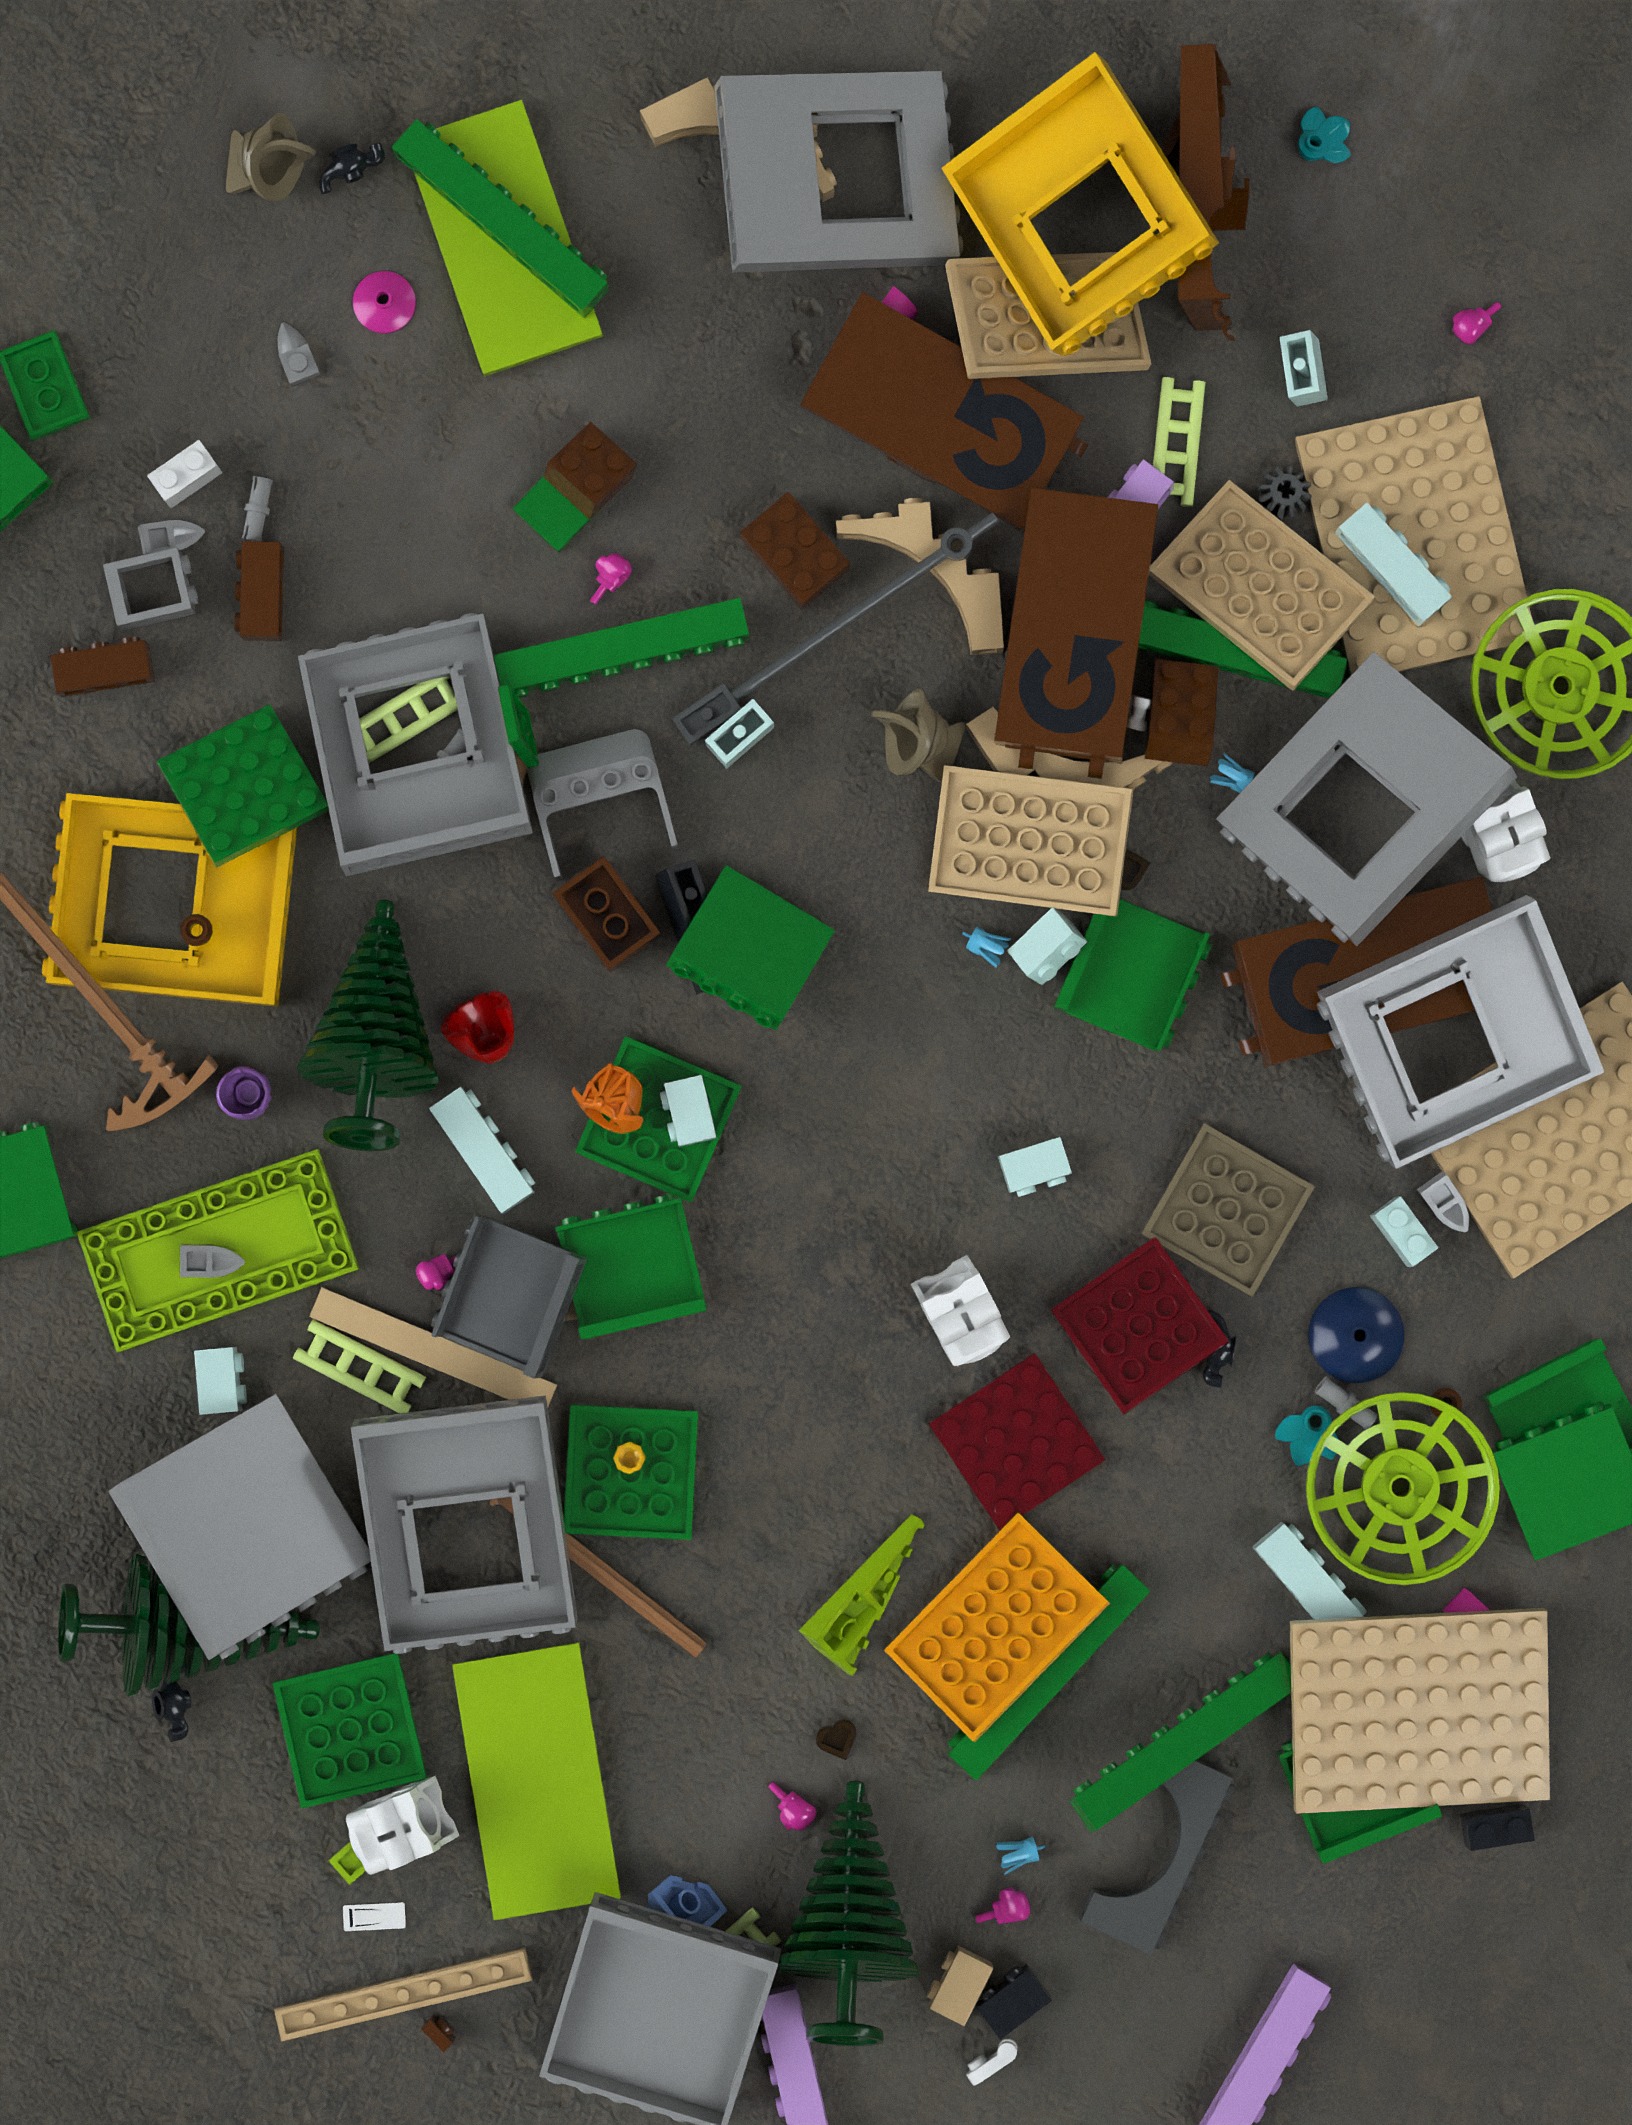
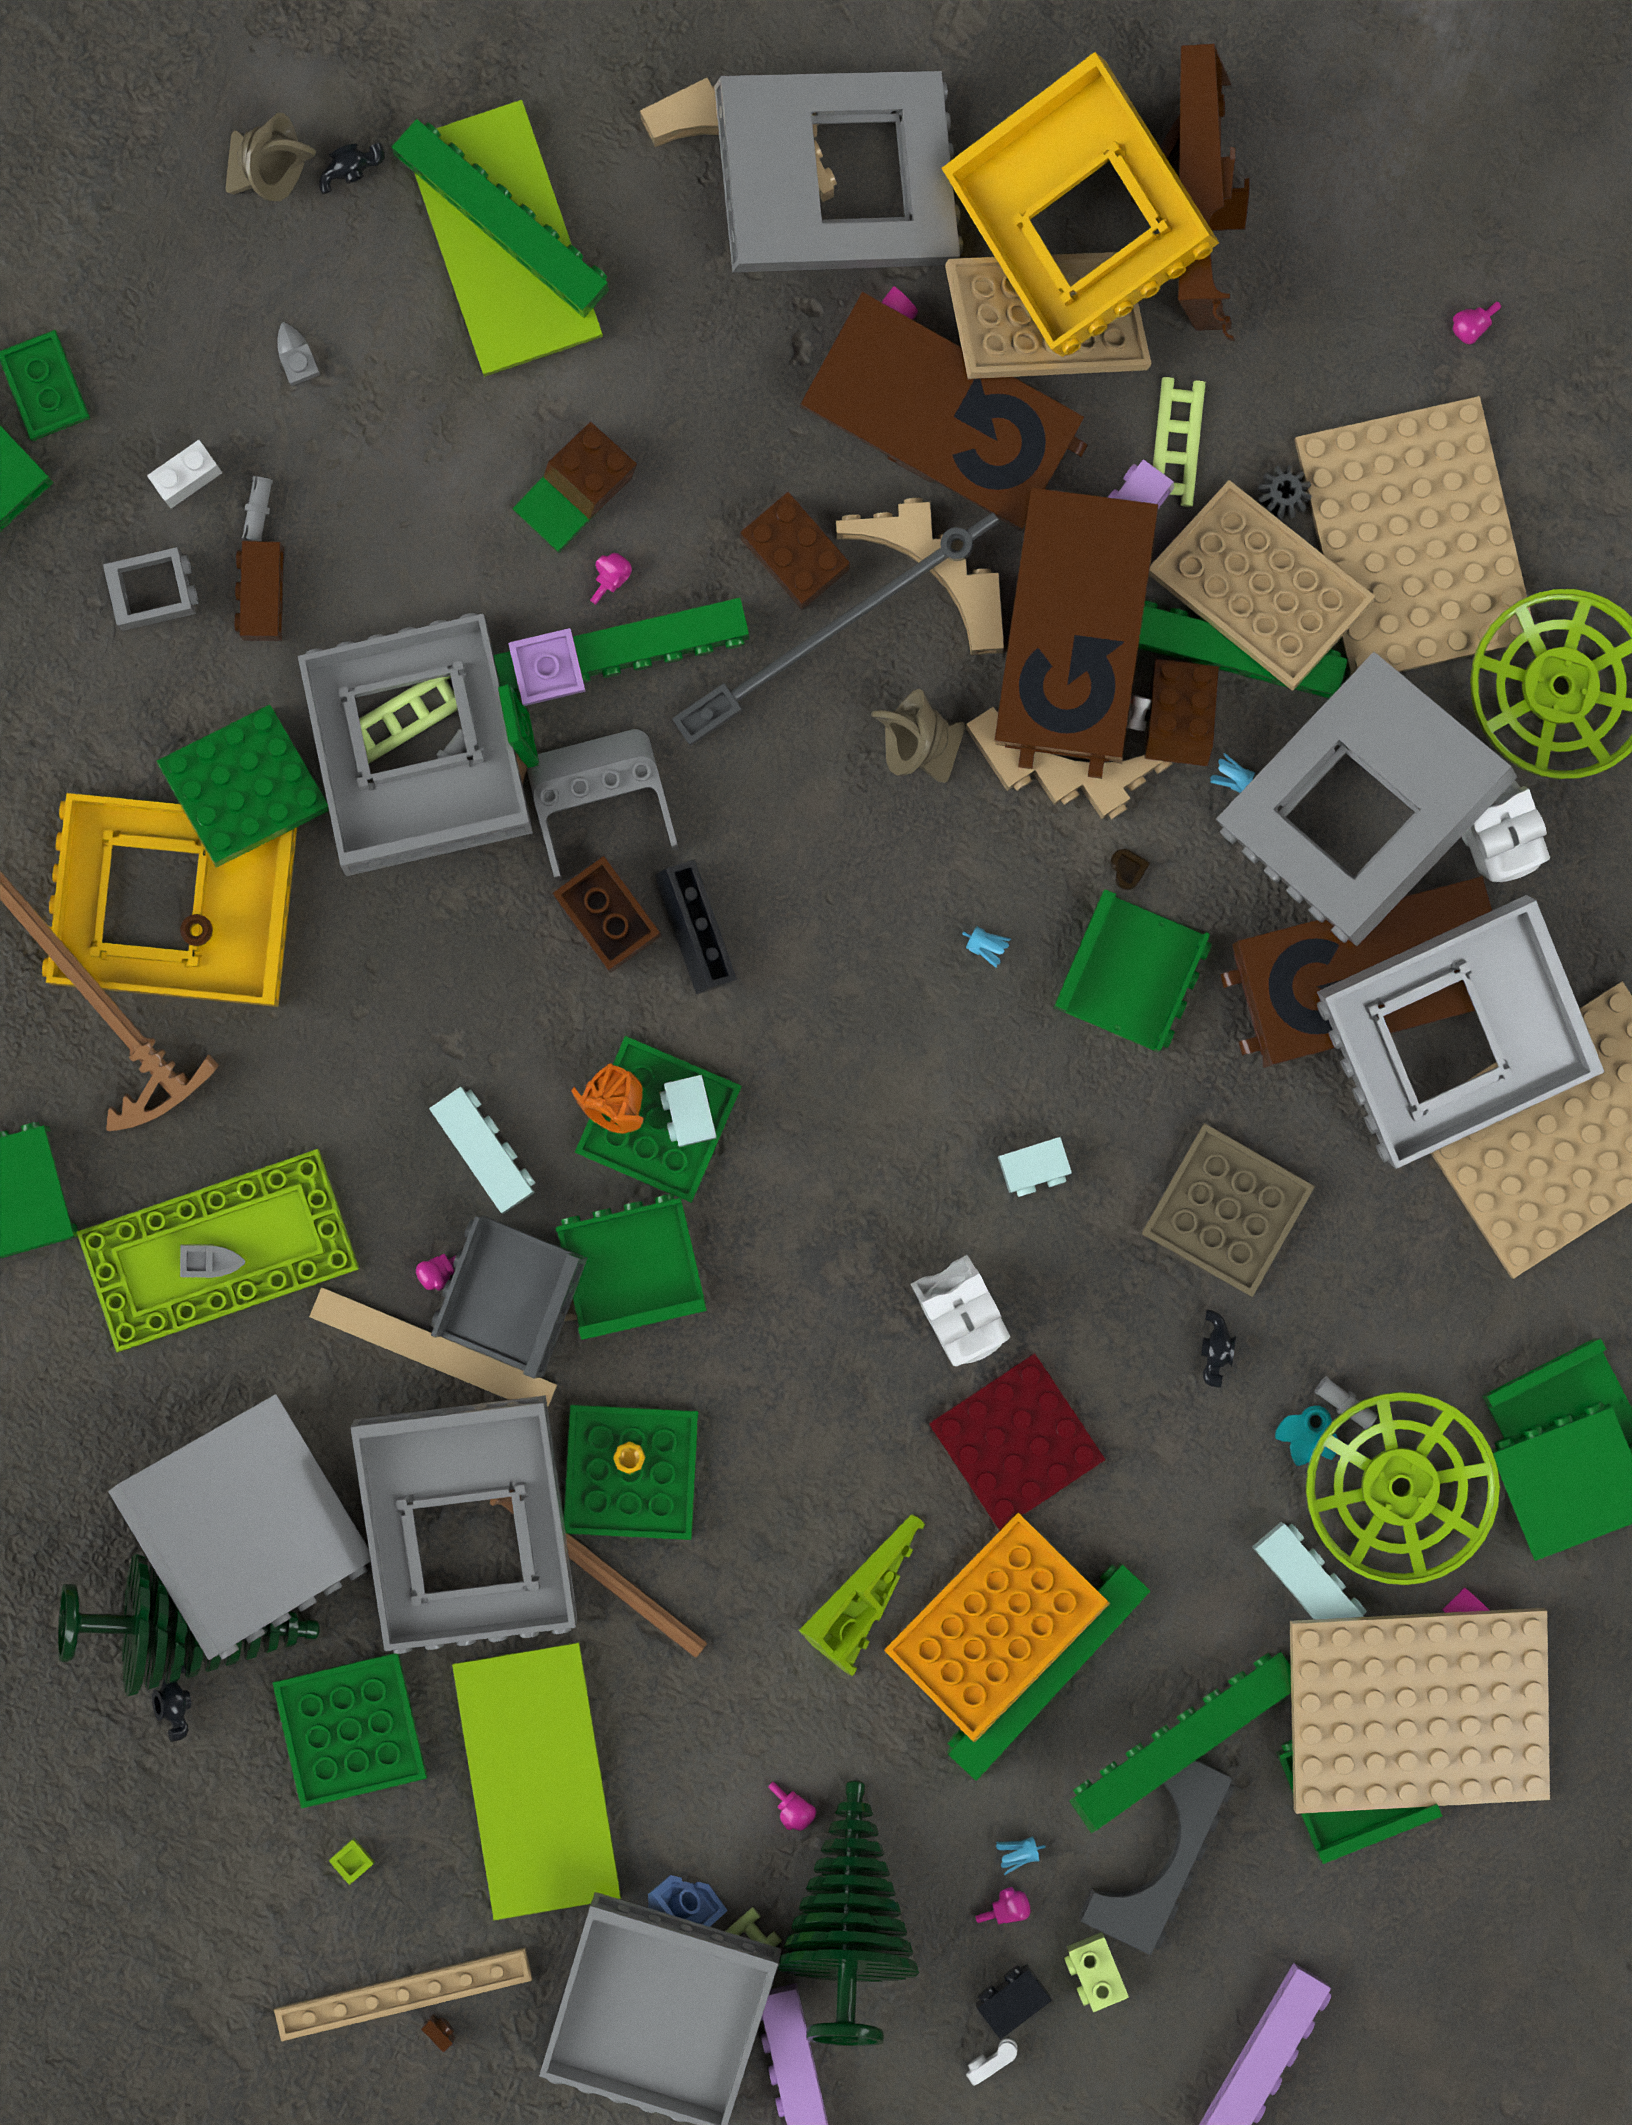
reddish brown brick [50,637,155,697] -> none
light grey plate [138,520,205,555] -> none
light aqua brick [194,1347,247,1415] -> none
medium lavender hair [216,1066,272,1121] -> none
yellowish green bar [293,1319,426,1414] -> none
dark green plant [297,900,438,1151] -> none
white sticker [343,1902,406,1931] -> none
white piece [346,1776,459,1875] -> none
dark pink dish [353,271,416,334] -> none
red hair [441,991,515,1064] -> none
green panel [666,865,835,1031] -> none
light aqua brick [705,699,774,769] -> none
dark brown tile [816,1719,856,1760] -> none
tan brick [926,1945,993,2026] -> none
tan plate [928,765,1134,916] -> none
light aqua brick [1007,907,1087,985] -> none
dark red plate [1051,1237,1229,1415] -> none
light aqua brick [1280,330,1328,407] -> none
teal plate [1297,107,1351,164] -> none
dark blue dish [1308,1287,1404,1383] -> none
light aqua brick [1335,503,1452,627] -> none
light aqua brick [1370,1196,1438,1267] -> none
light grey plate [1417,1171,1469,1232] -> none
reddish brown plate [1430,1388,1462,1417] -> none
black brick [1460,1804,1535,1851] -> none
none -> lavender plate [508,628,586,706]
none -> yellowish green brick [1064,1932,1129,2012]

